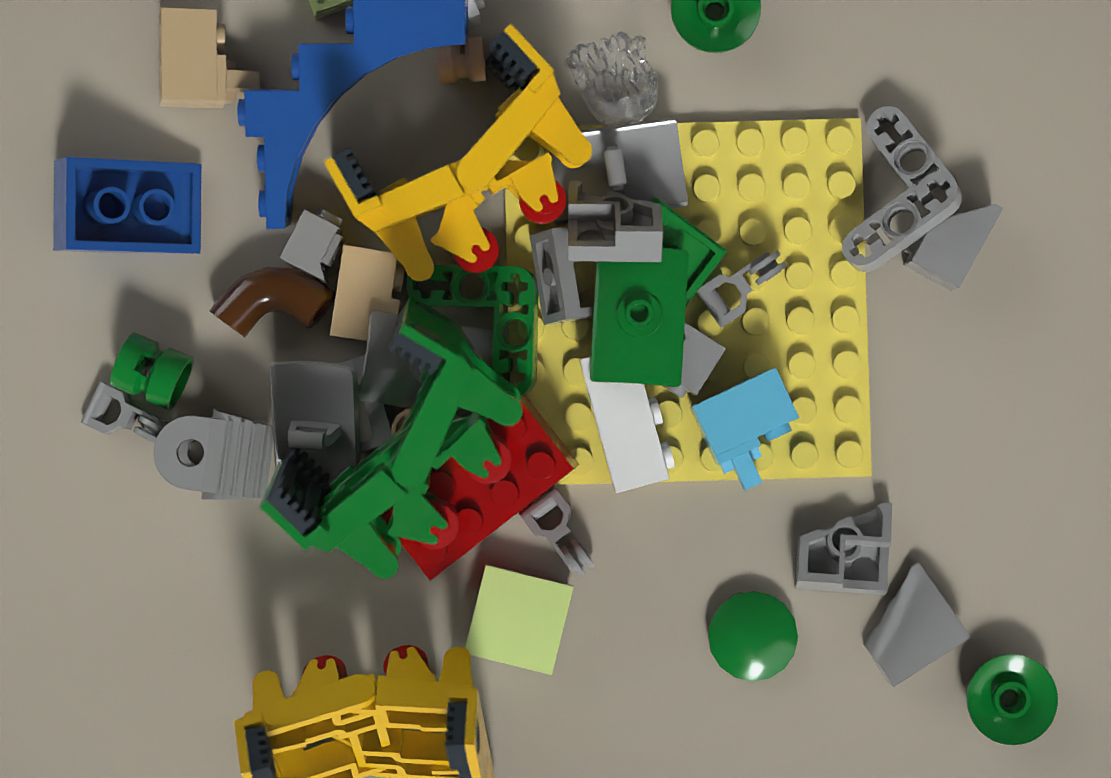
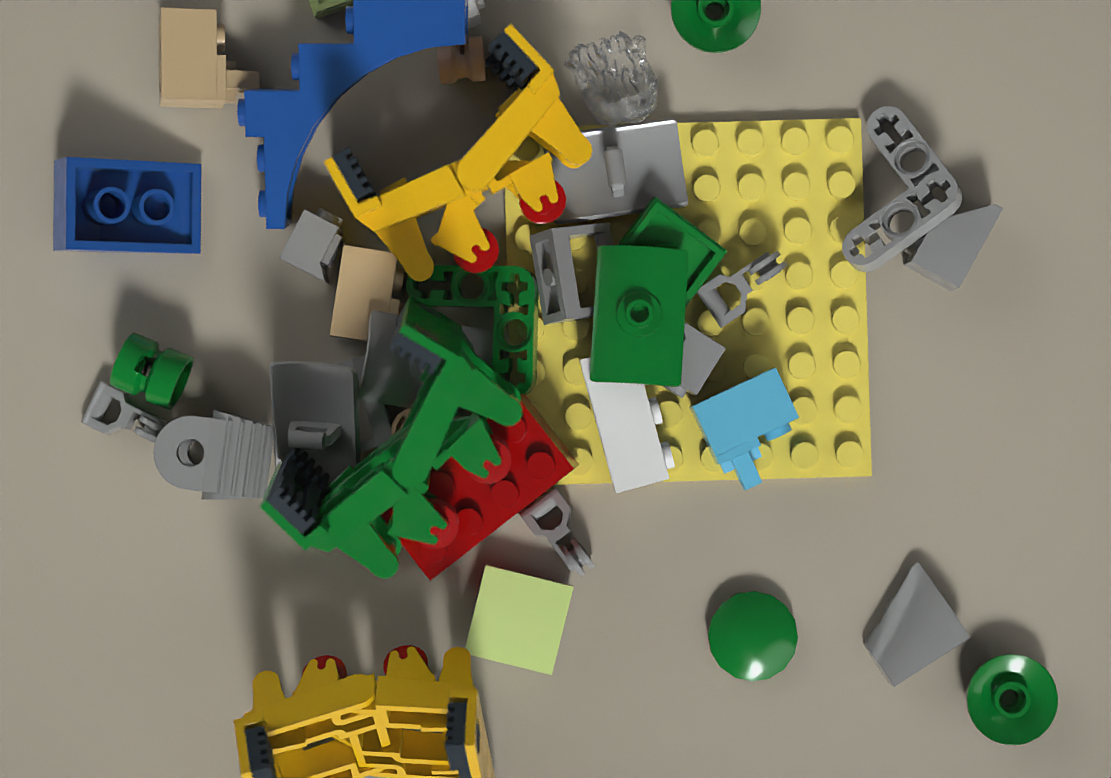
reddish brown cylinder [209,267,336,338] -> none
light grey slope [568,180,663,262] -> none
light grey slope [795,502,892,595] -> none

